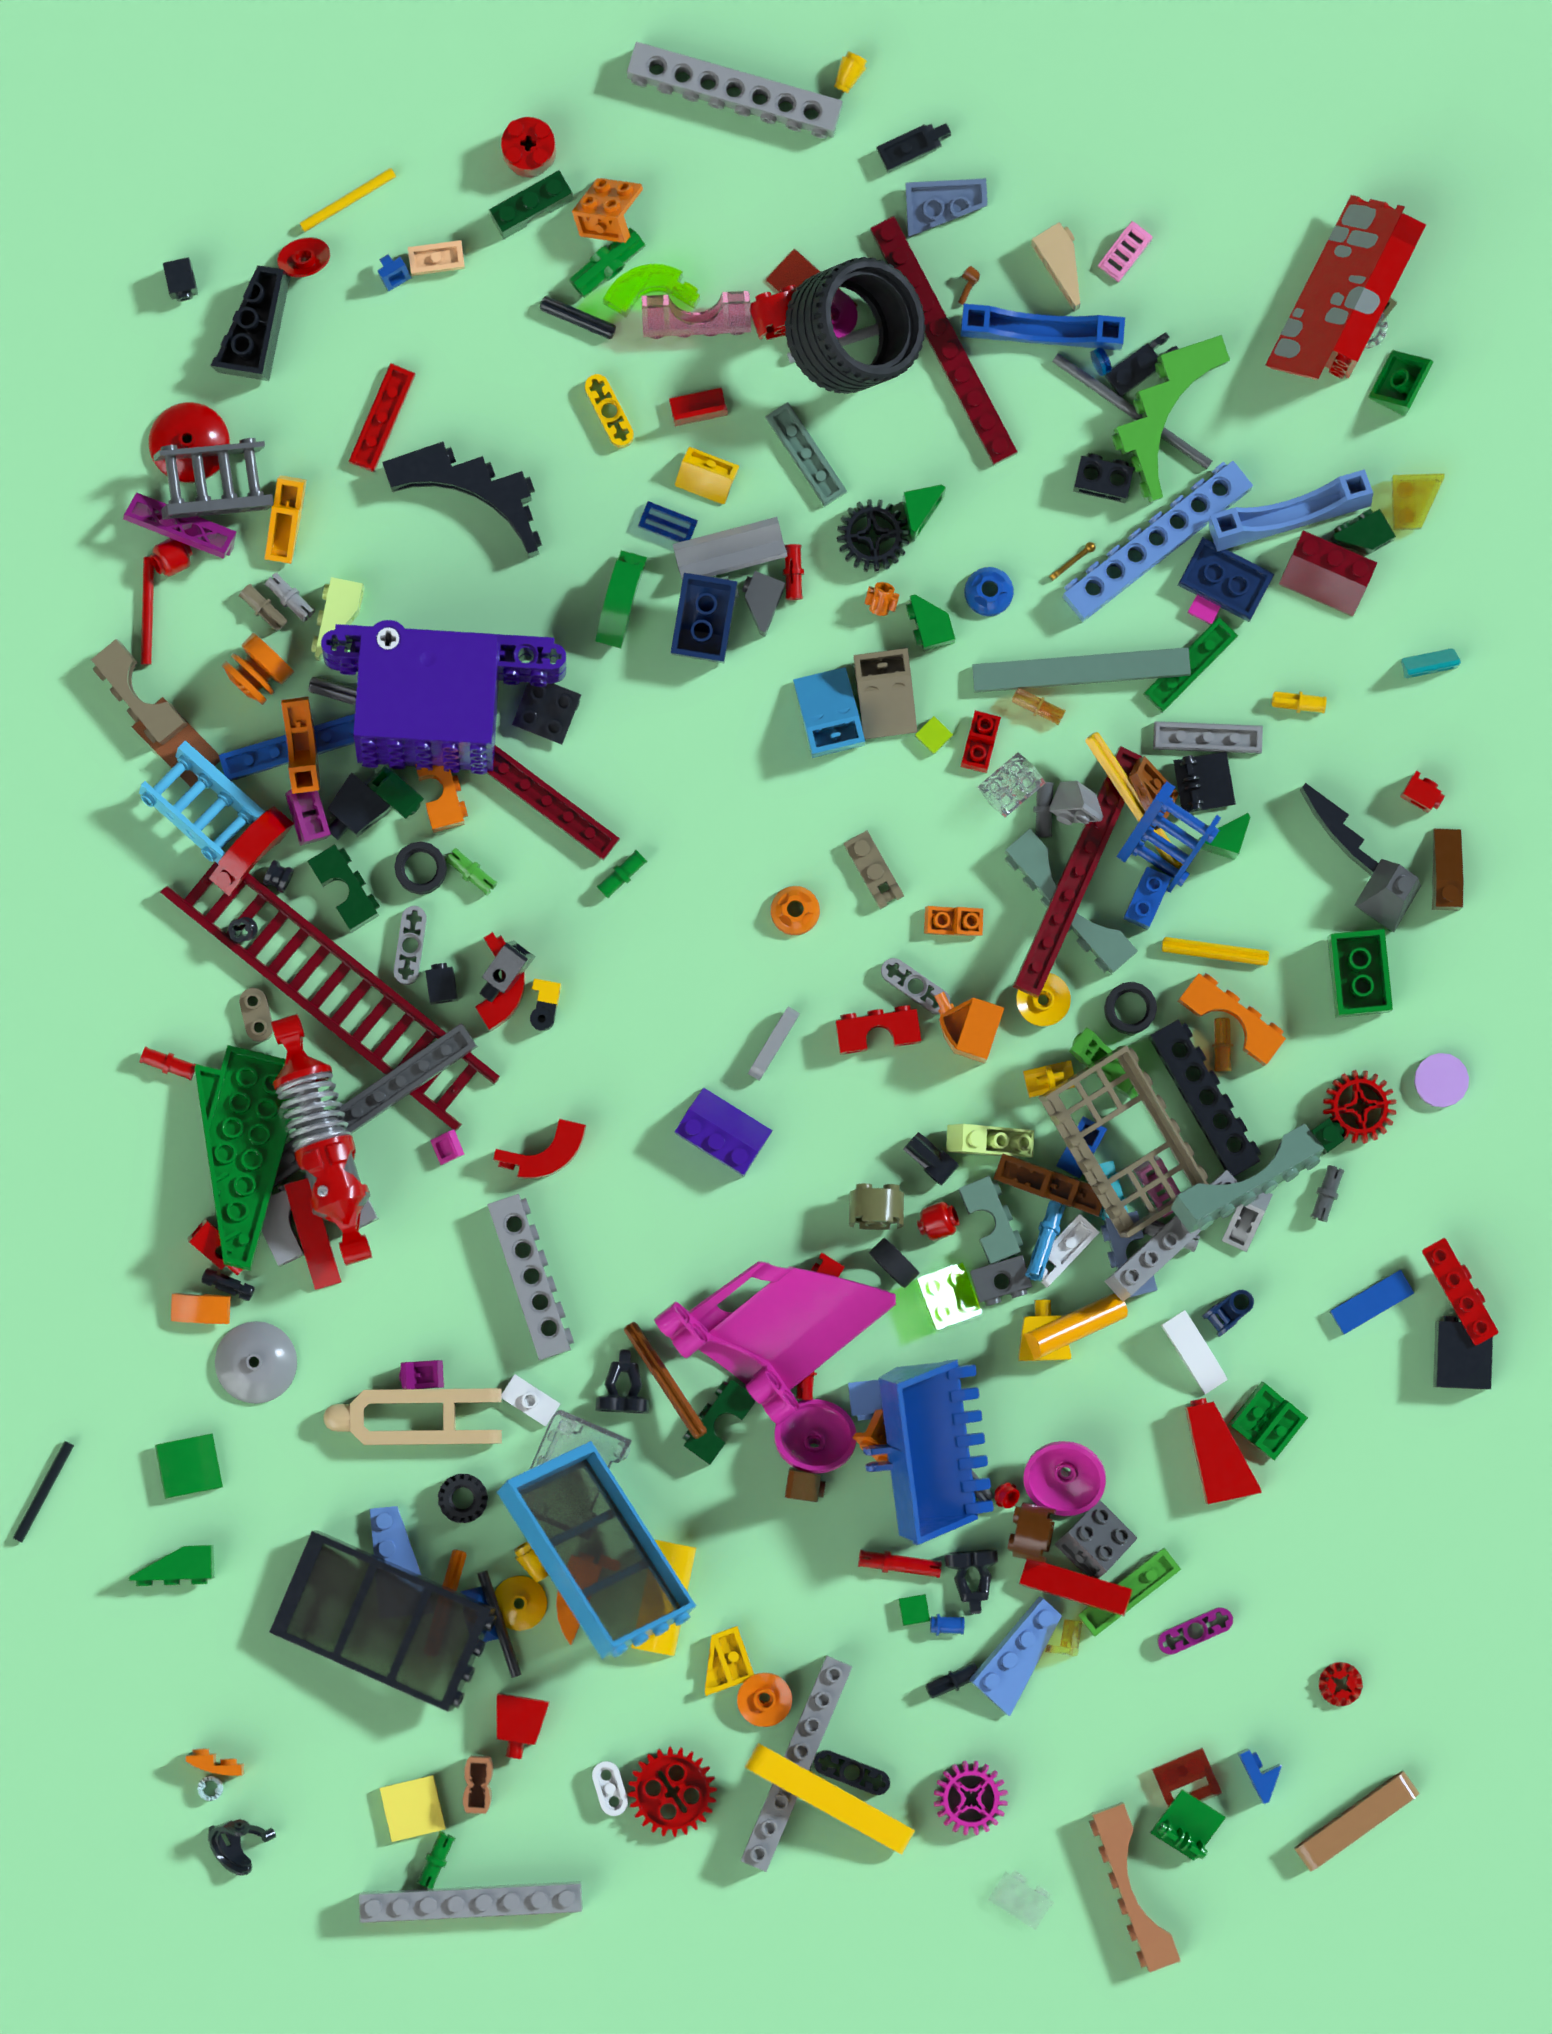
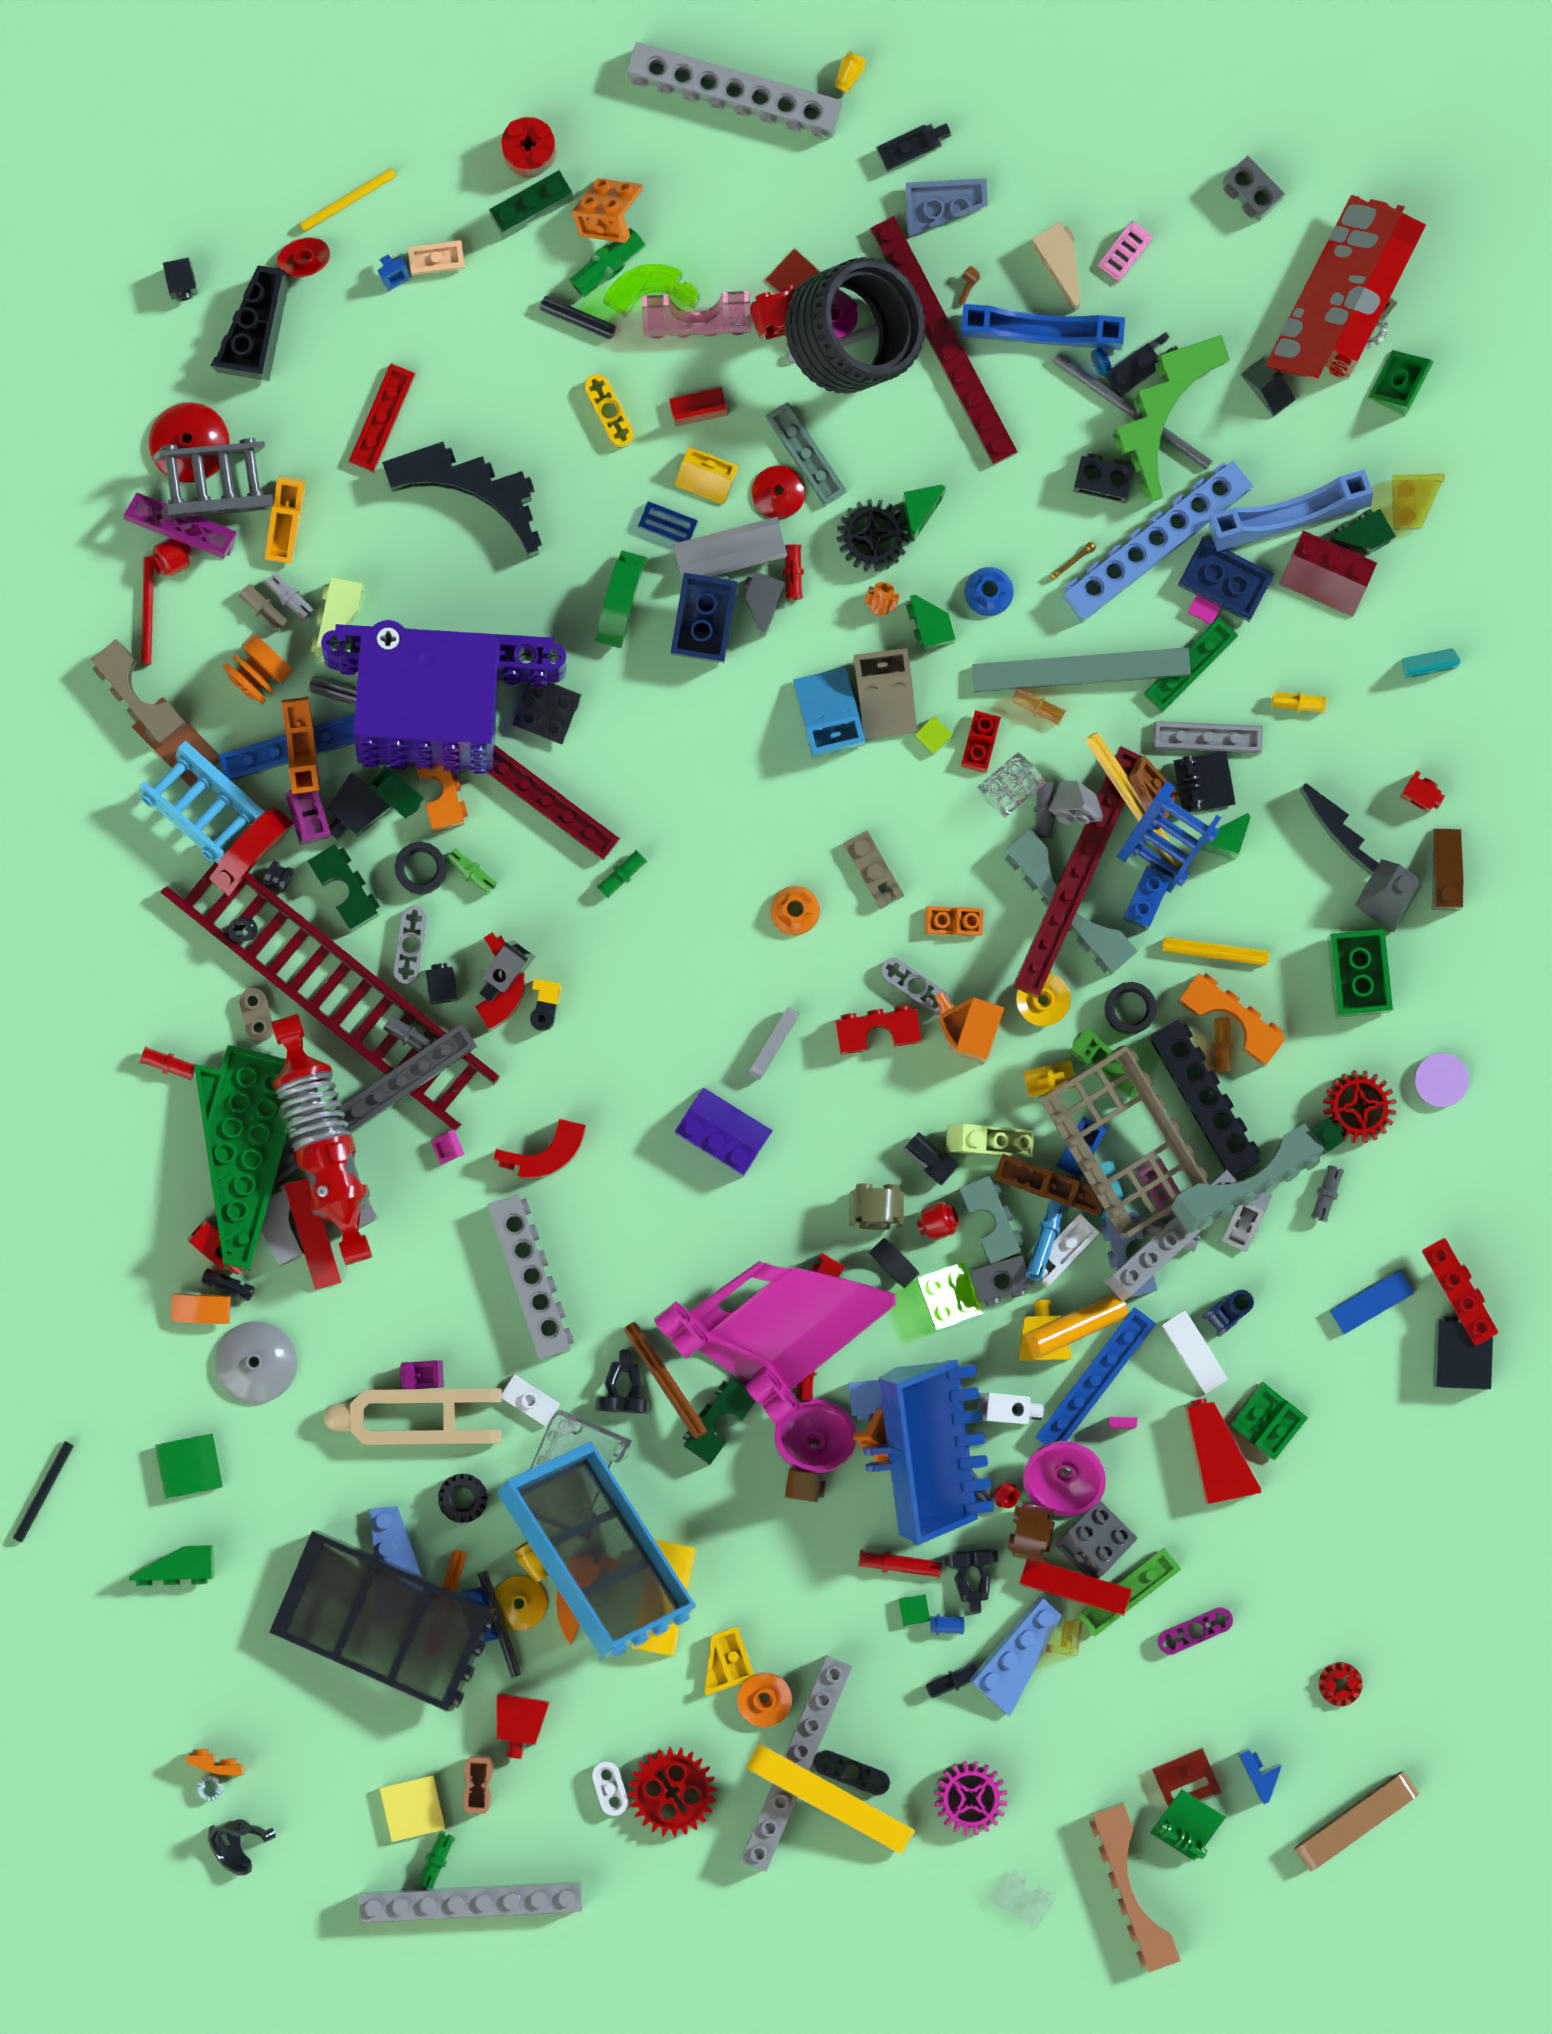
none -> dark grey axle [383,1015,433,1052]
none -> red dish [752,466,806,519]
none -> white torso [977,1393,1043,1424]
none -> blue plate [1035,1307,1156,1445]
none -> dark pink tile [1108,1417,1137,1429]
none -> dark grey brick [1222,155,1285,221]
none -> black slope [1241,358,1295,417]

